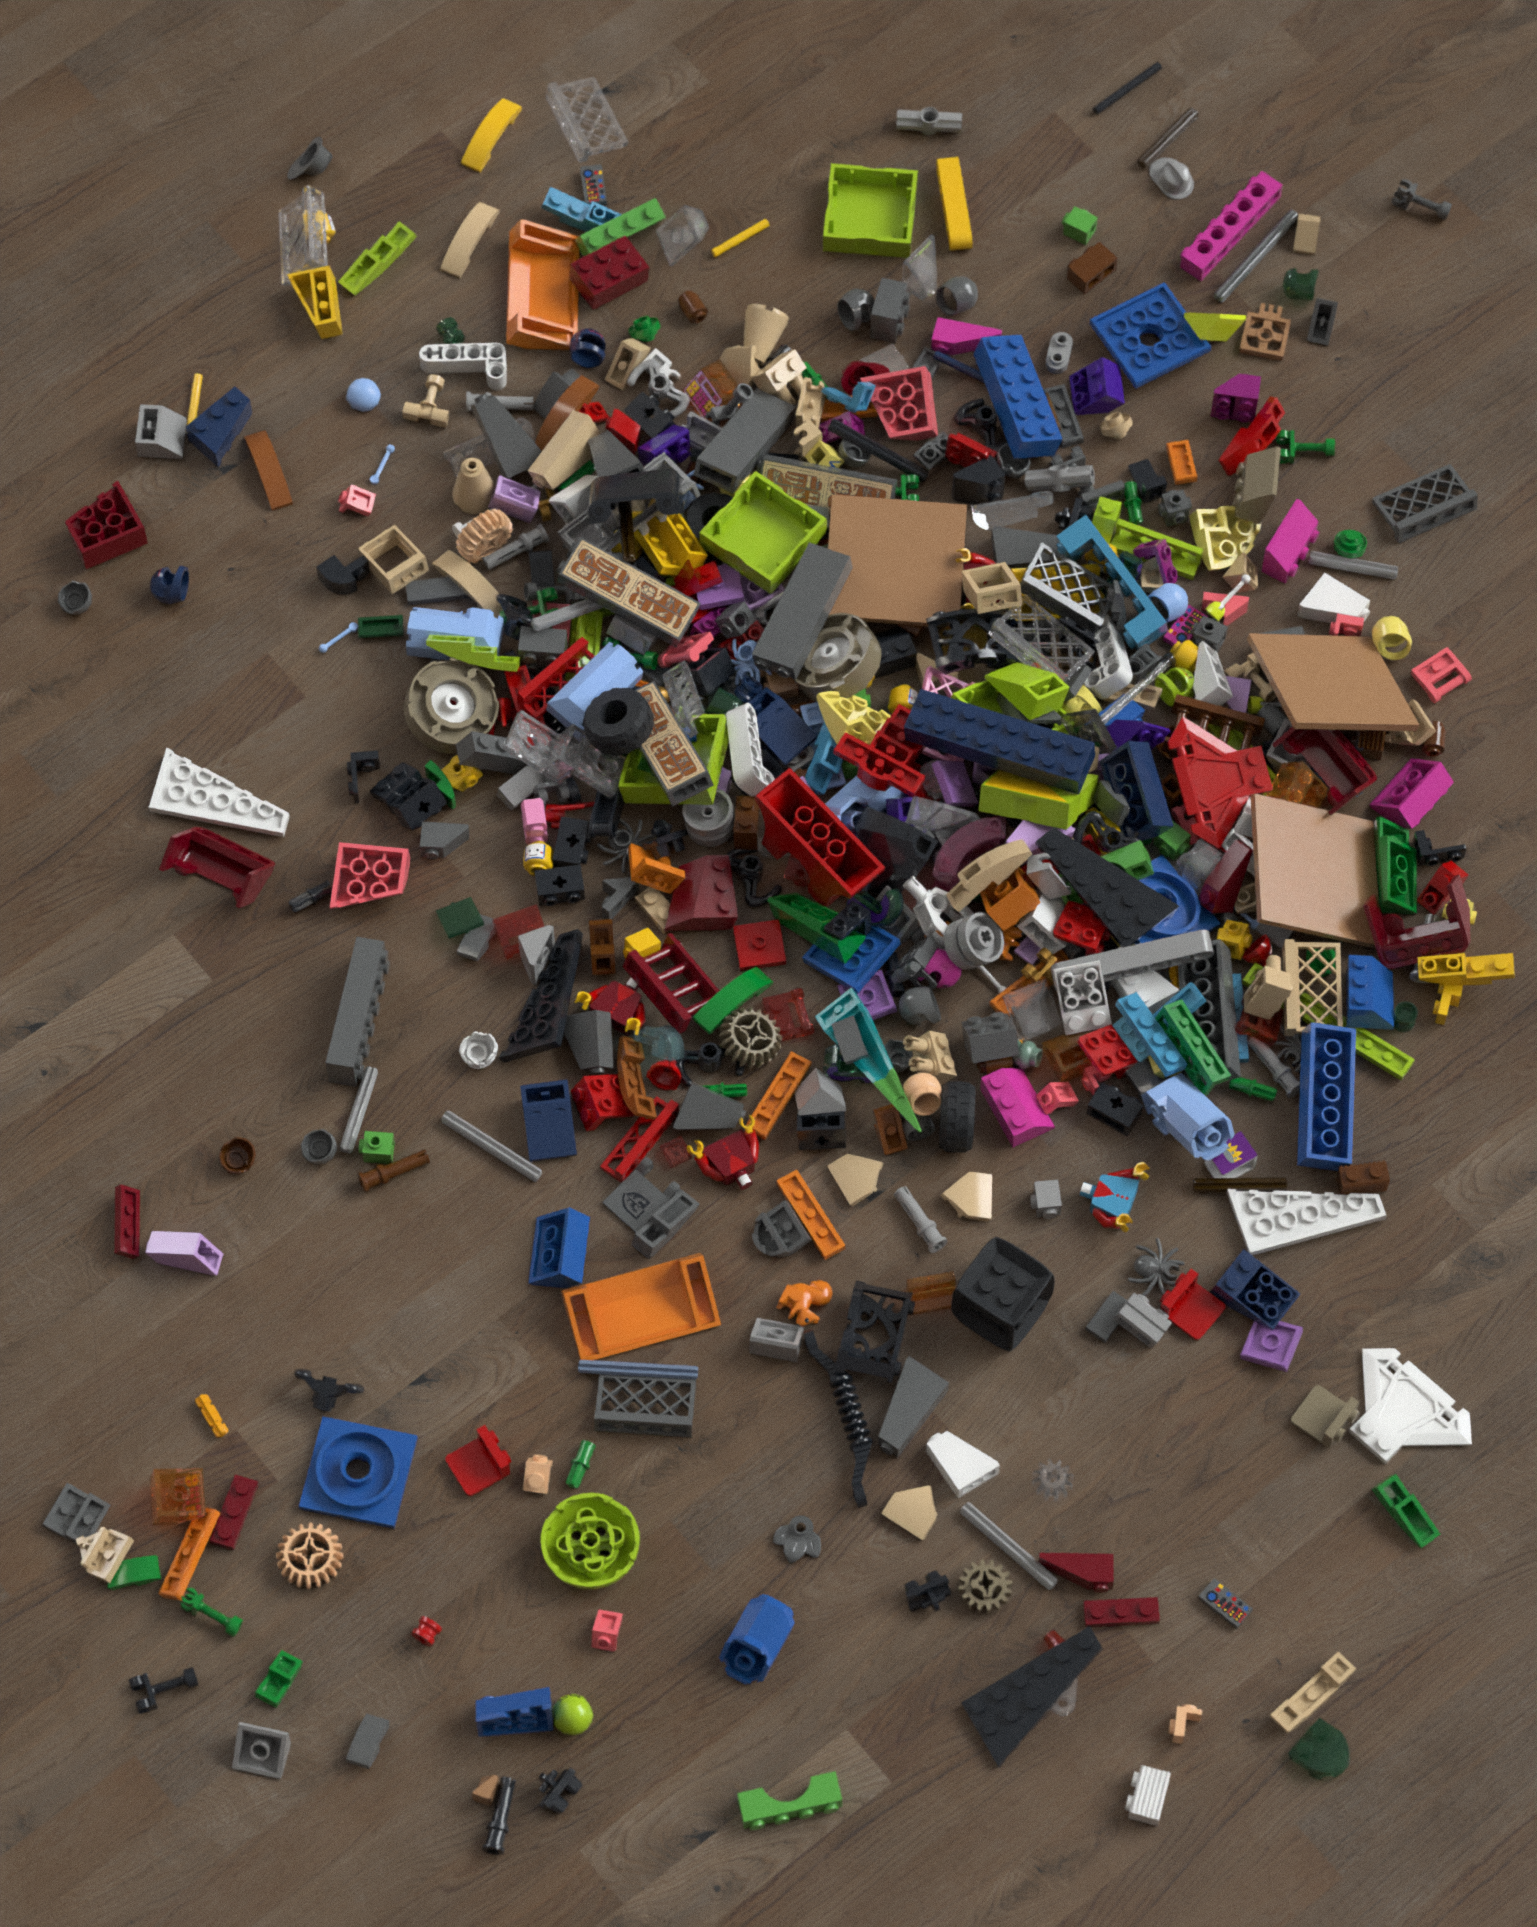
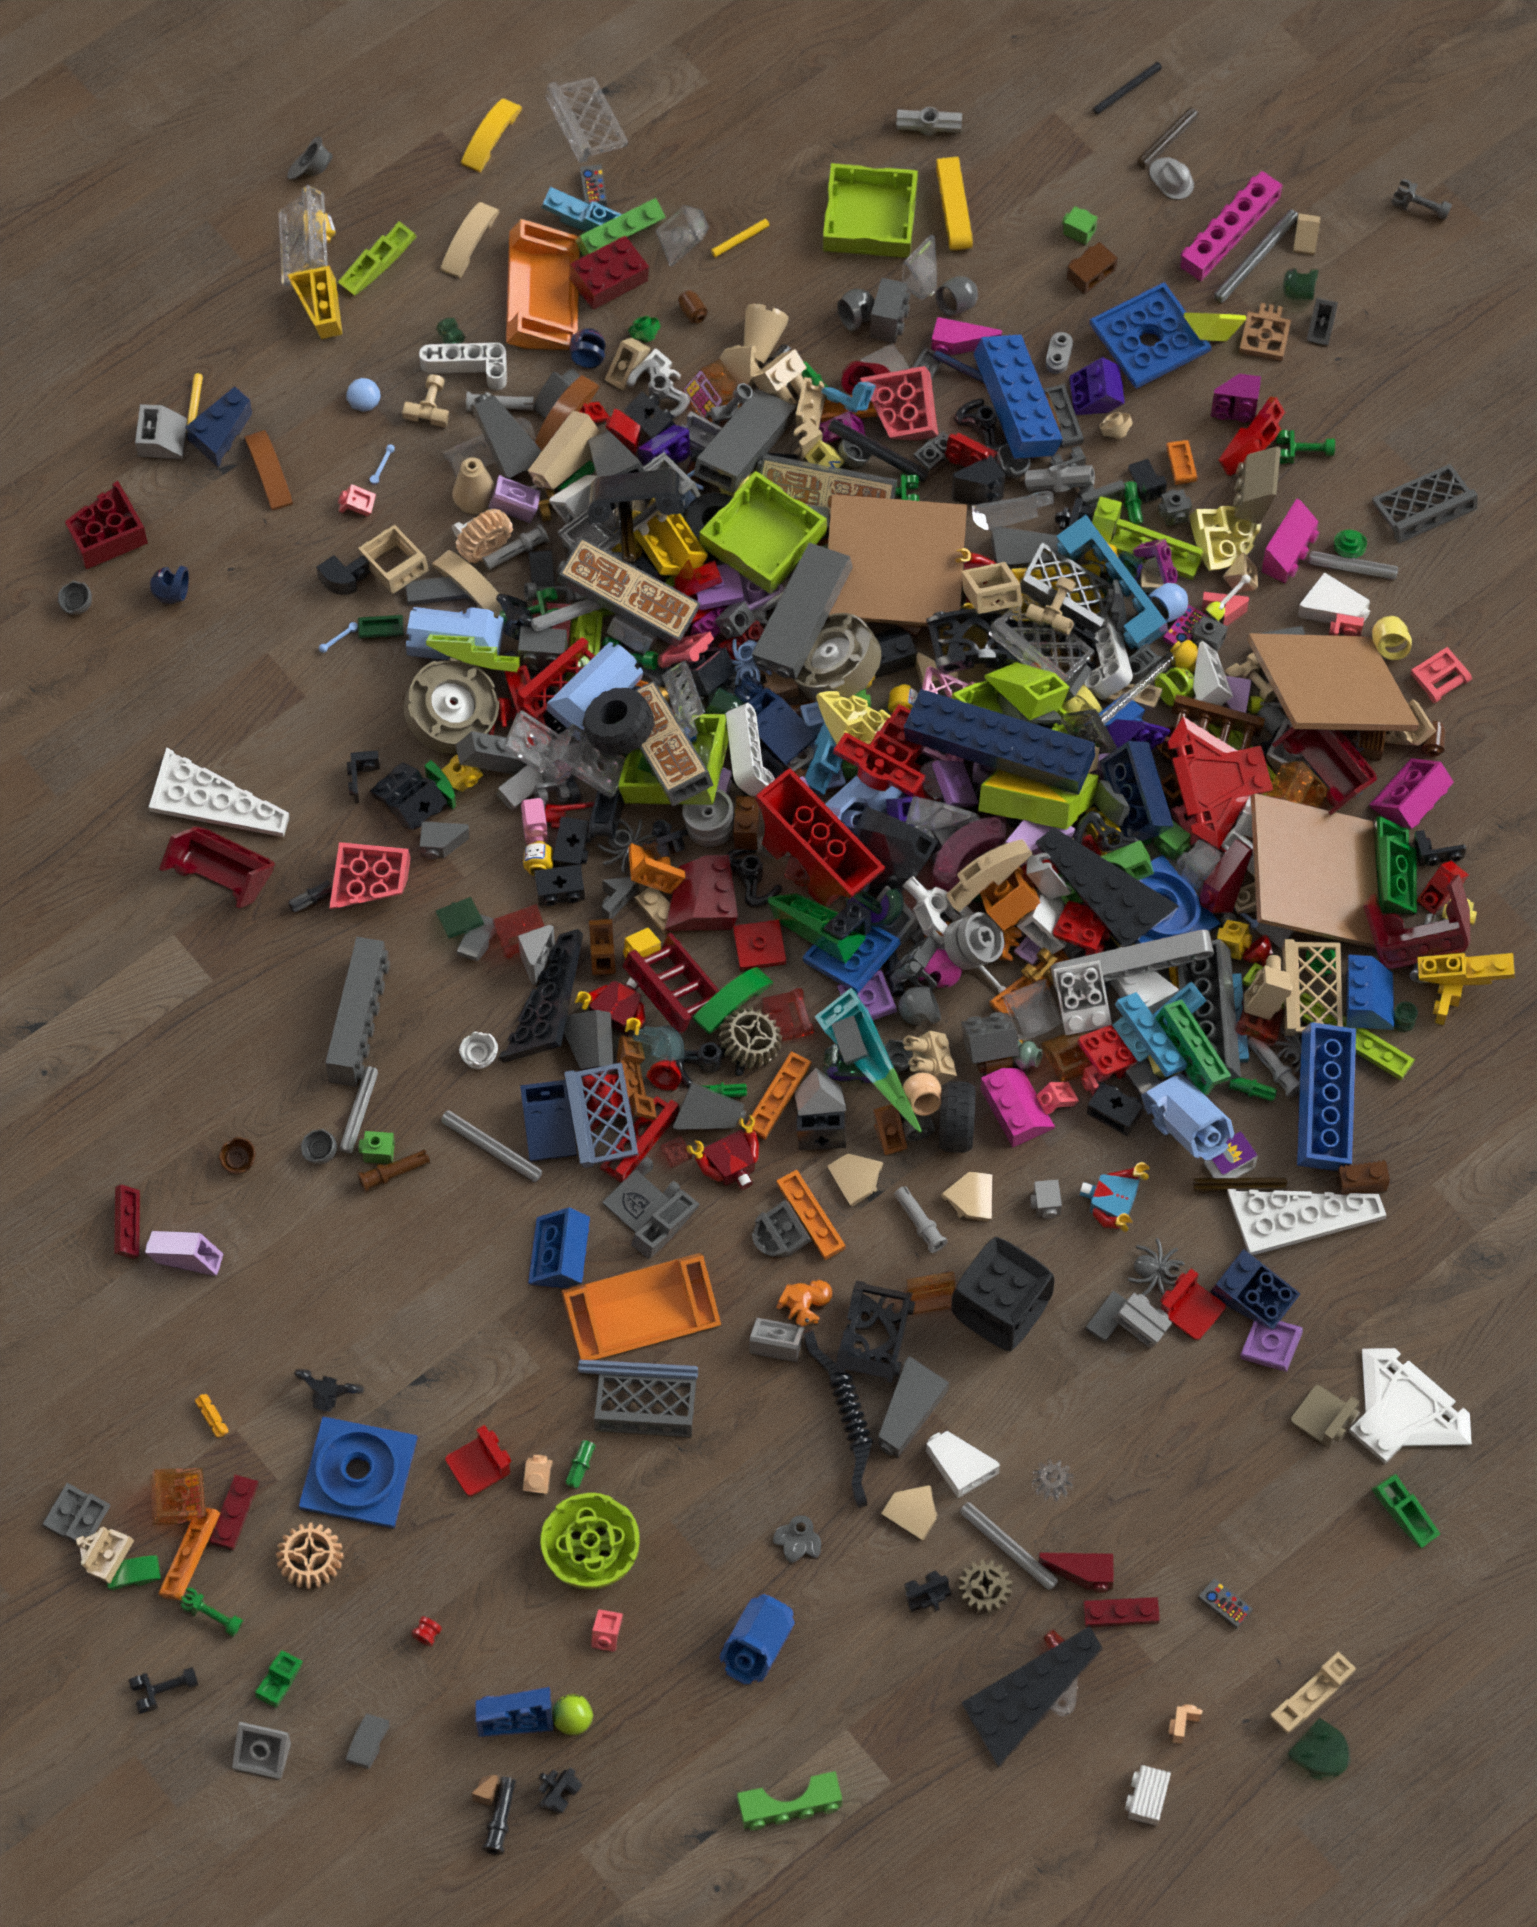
none -> sand blue fence [565,1063,639,1168]
none -> tan bar [1025,576,1076,635]

